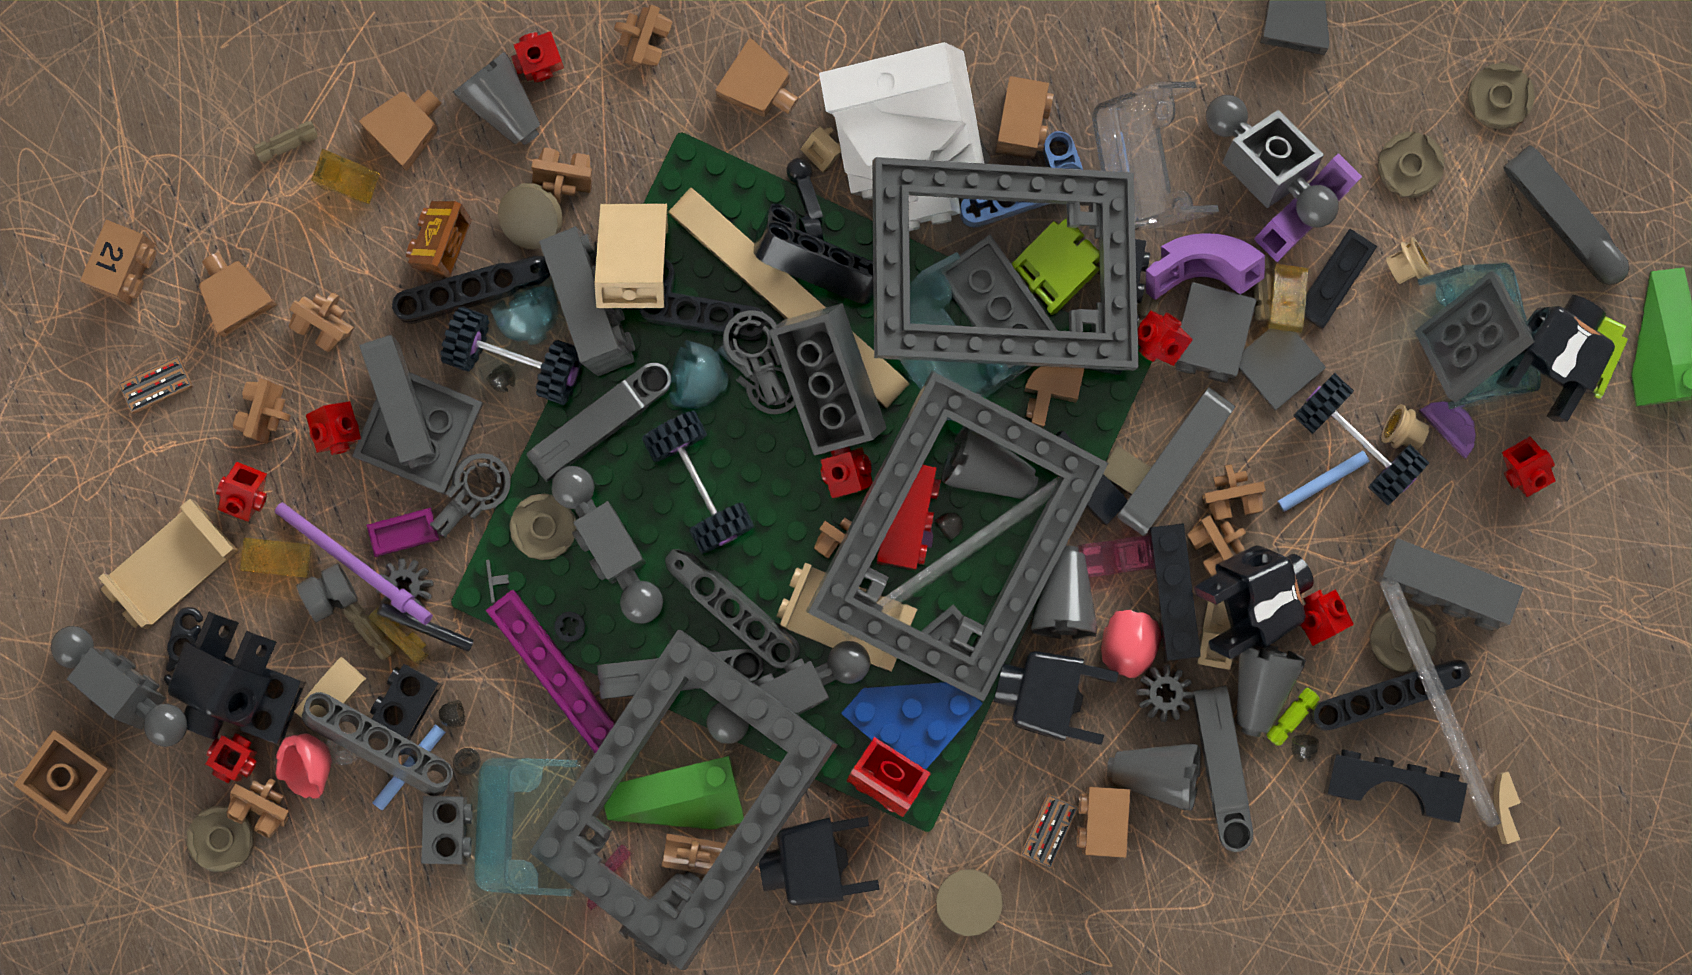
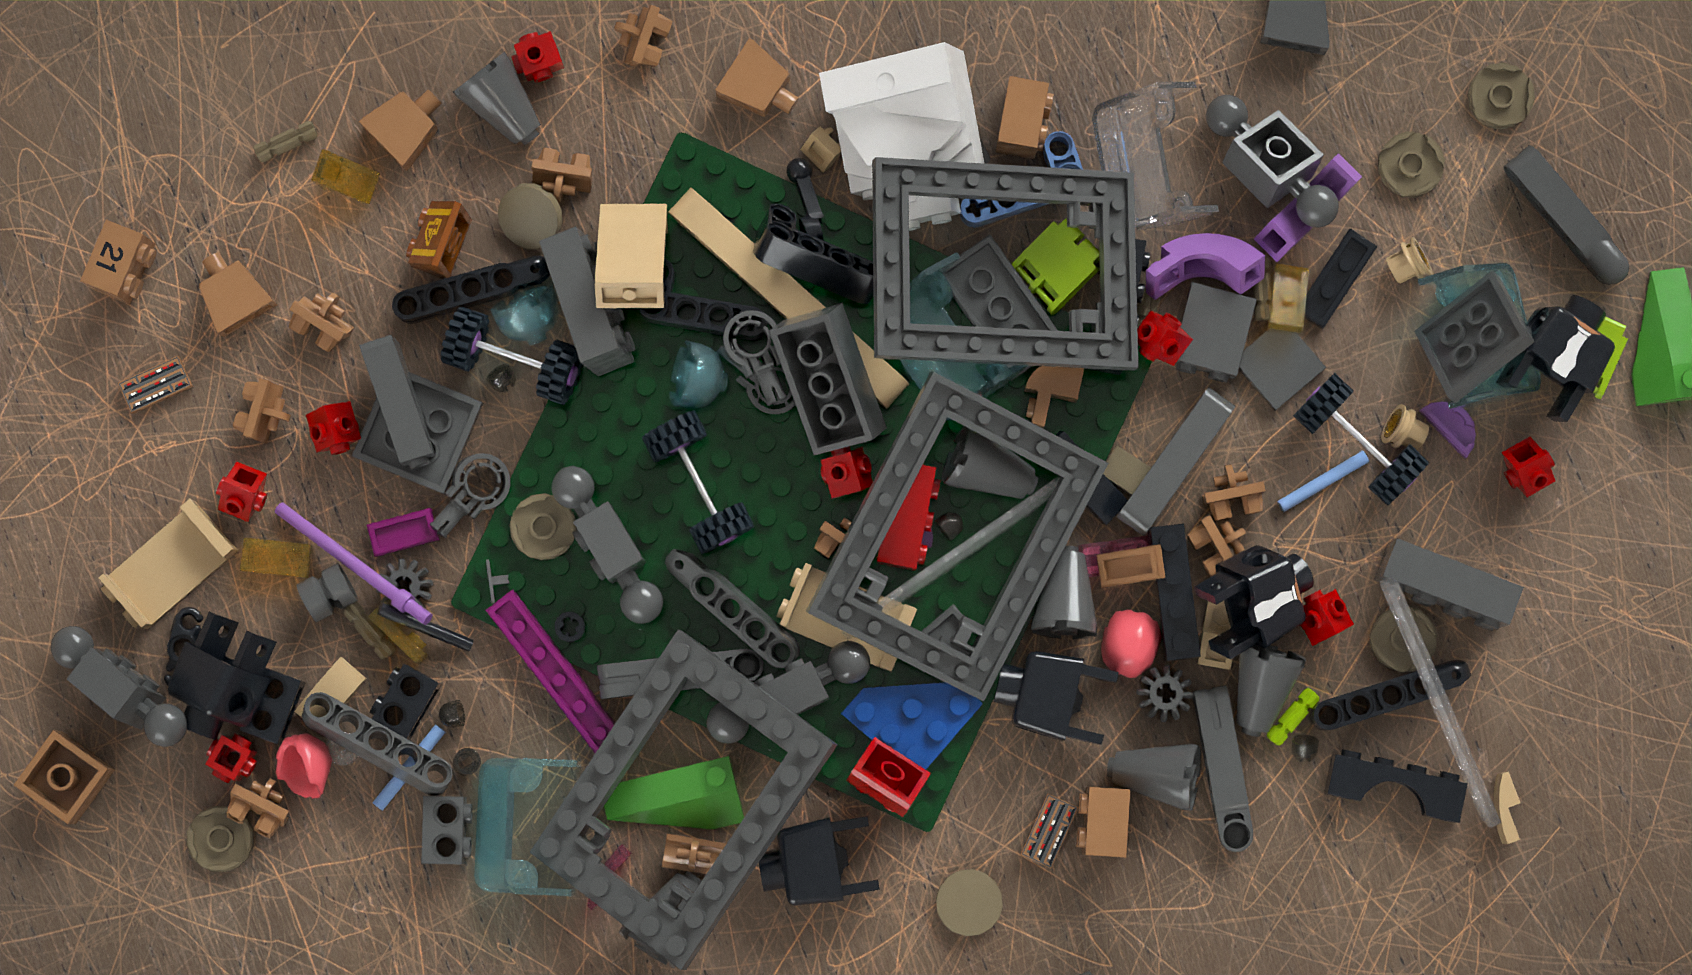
dark grey piece [526,363,672,482] -> none
none -> medium nougat tile [1097,545,1166,588]

